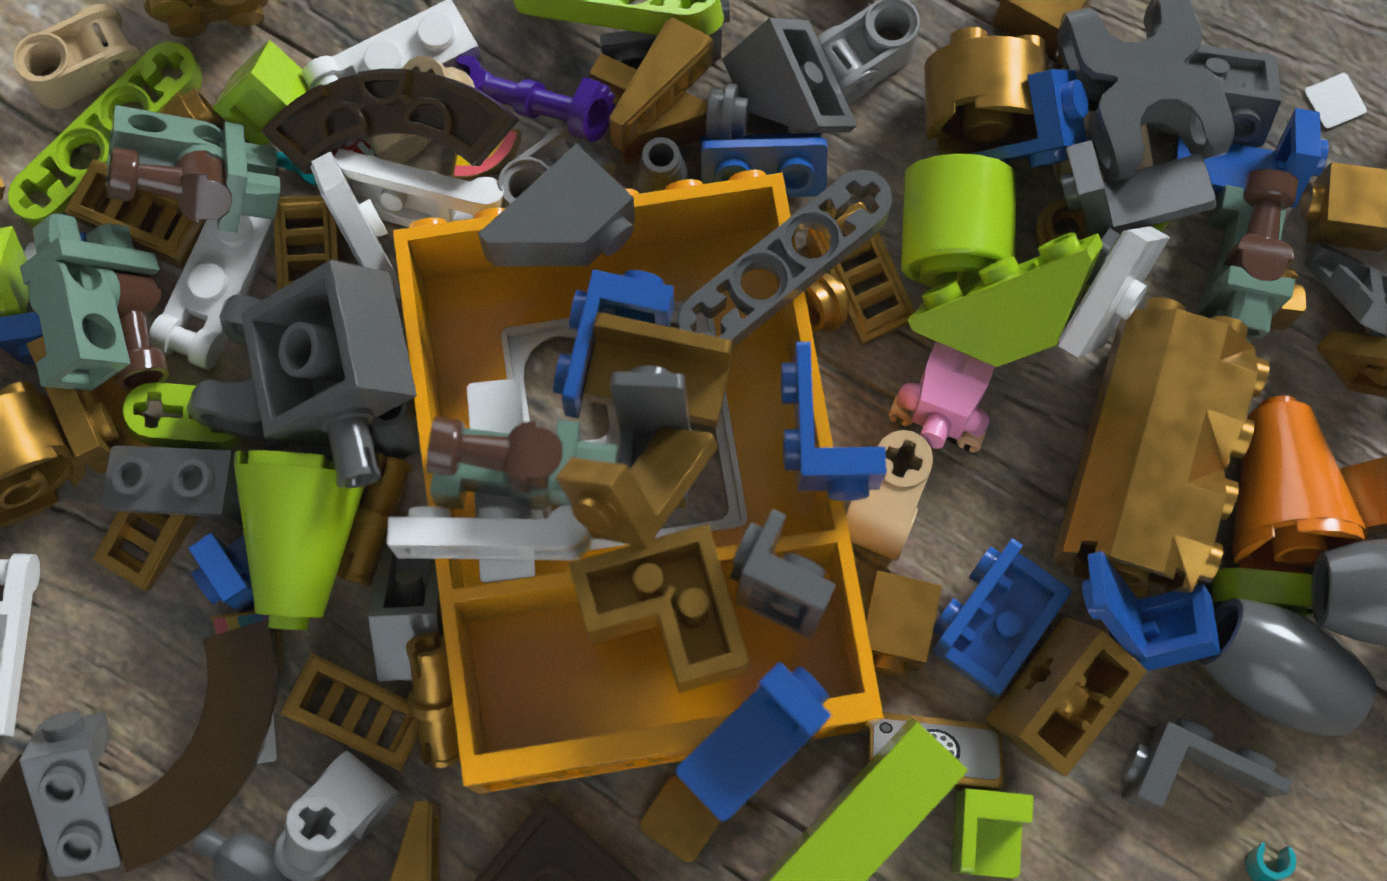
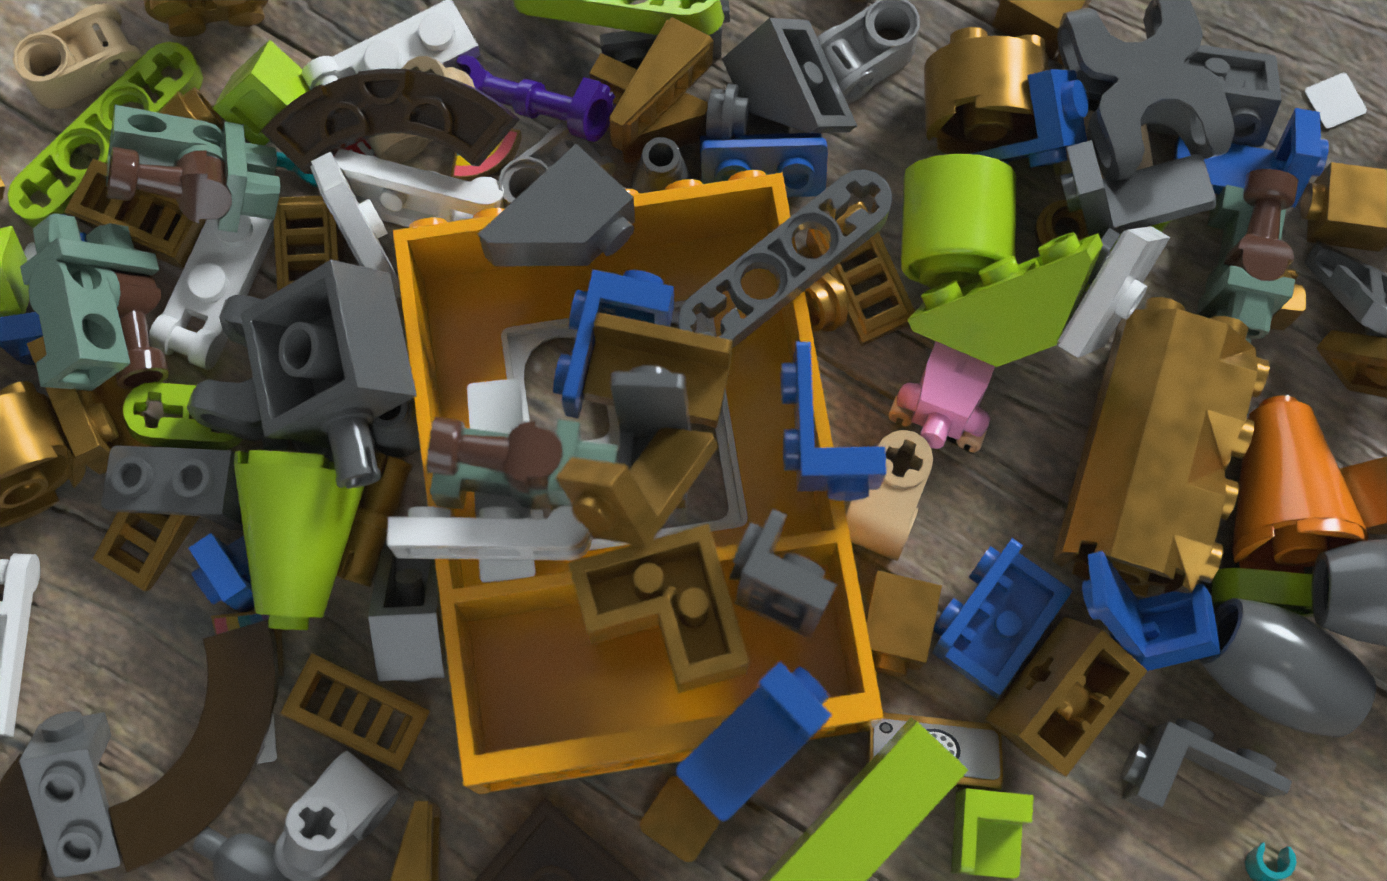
pearl gold pin [406,632,460,768] -> none

